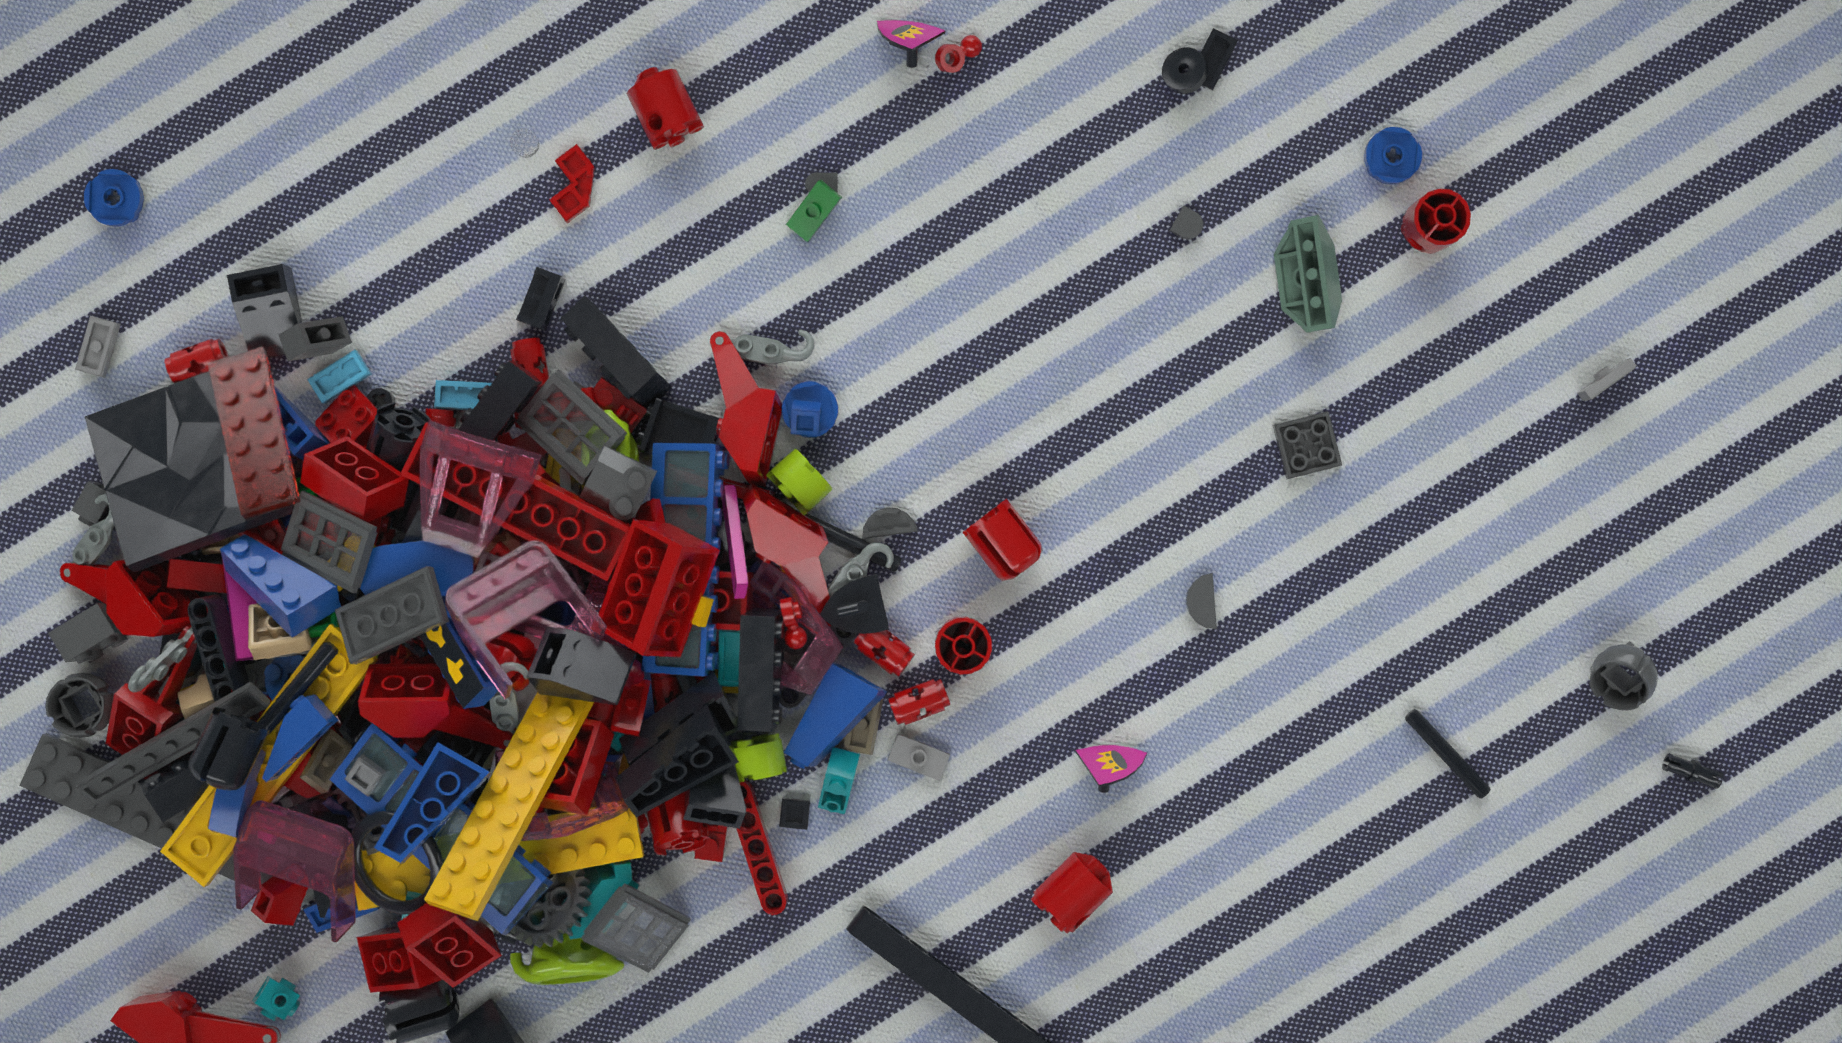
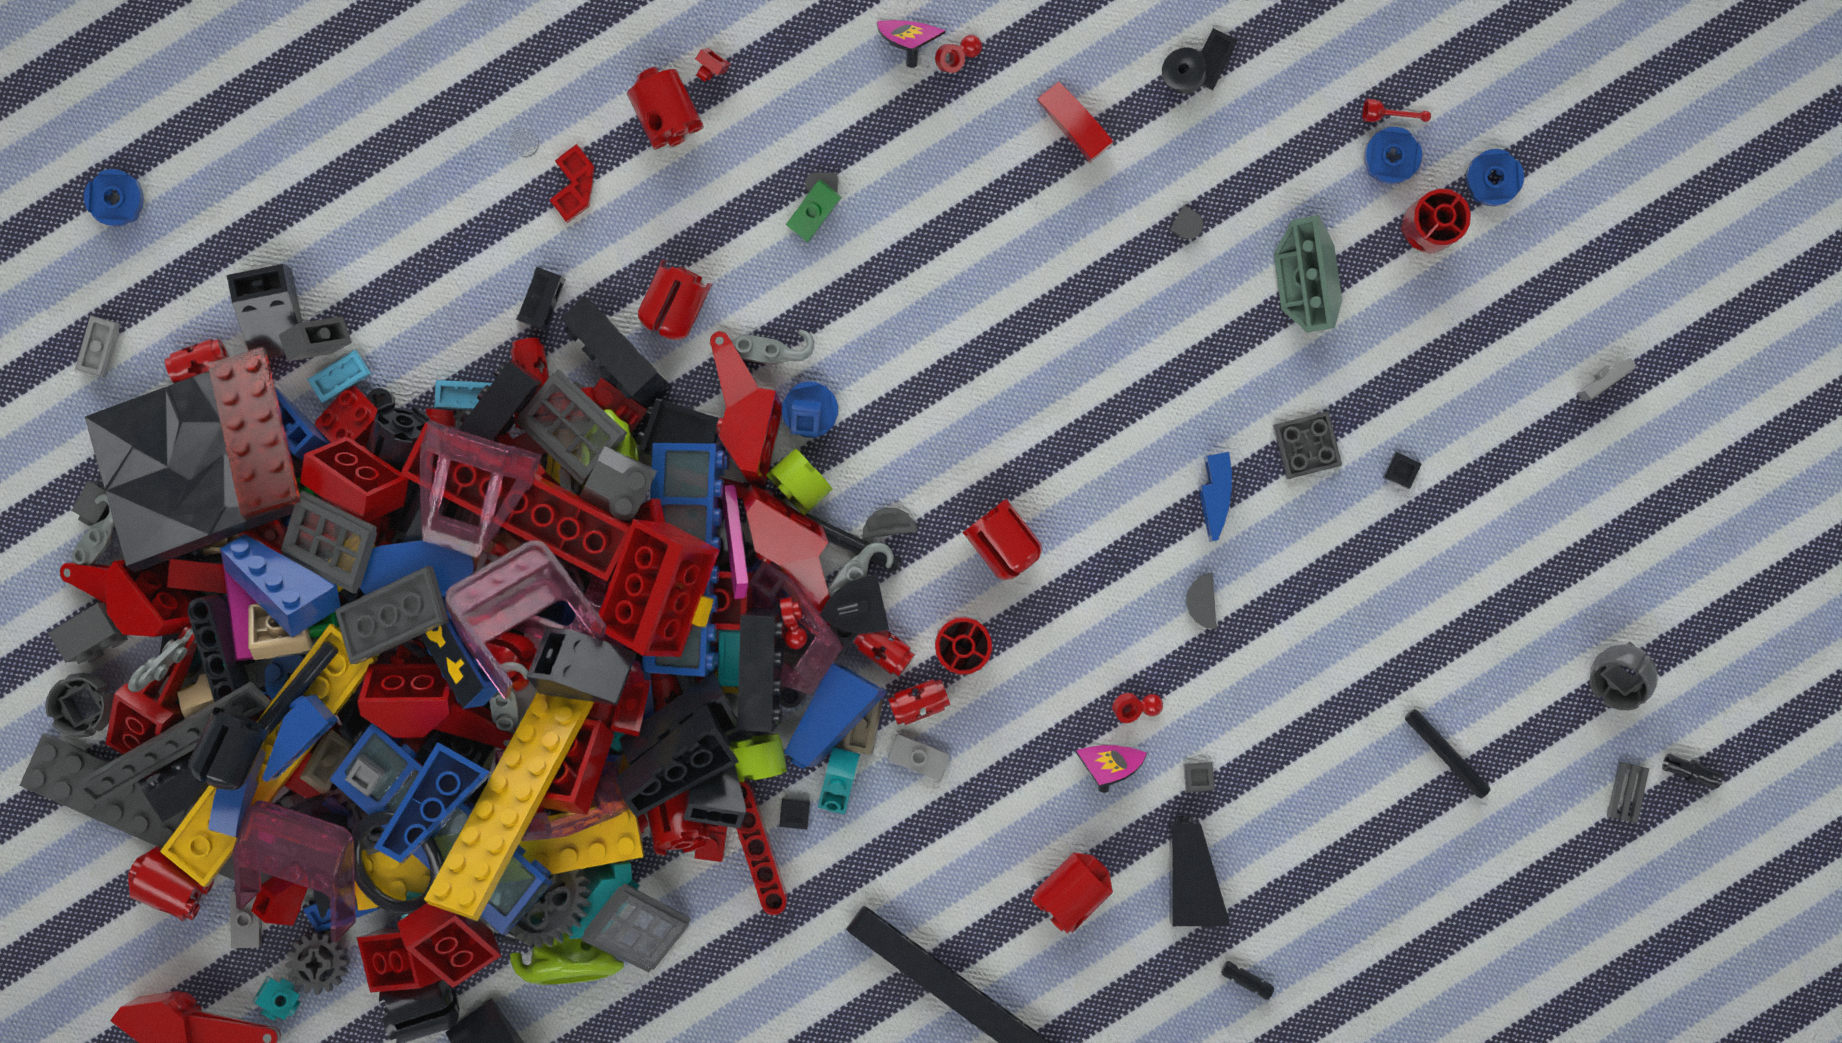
none -> red cylinder [128,846,215,921]
none -> light grey plate [230,890,262,948]
none -> dark grey gear [285,931,350,995]
none -> red cylinder [638,259,713,340]
none -> red tile [695,48,731,82]
none -> red slope [1037,82,1114,163]
none -> red plate [1112,693,1163,723]
none -> black slope [1169,816,1229,927]
none -> dark grey tile [1183,761,1215,793]
none -> blue slope [1198,452,1232,542]
none -> black axle [1221,961,1275,1000]
none -> red hinge [1362,99,1431,122]
none -> black tile [1383,452,1422,489]
none -> blue plate [1465,149,1524,207]
none -> dark grey tile [1607,762,1650,823]

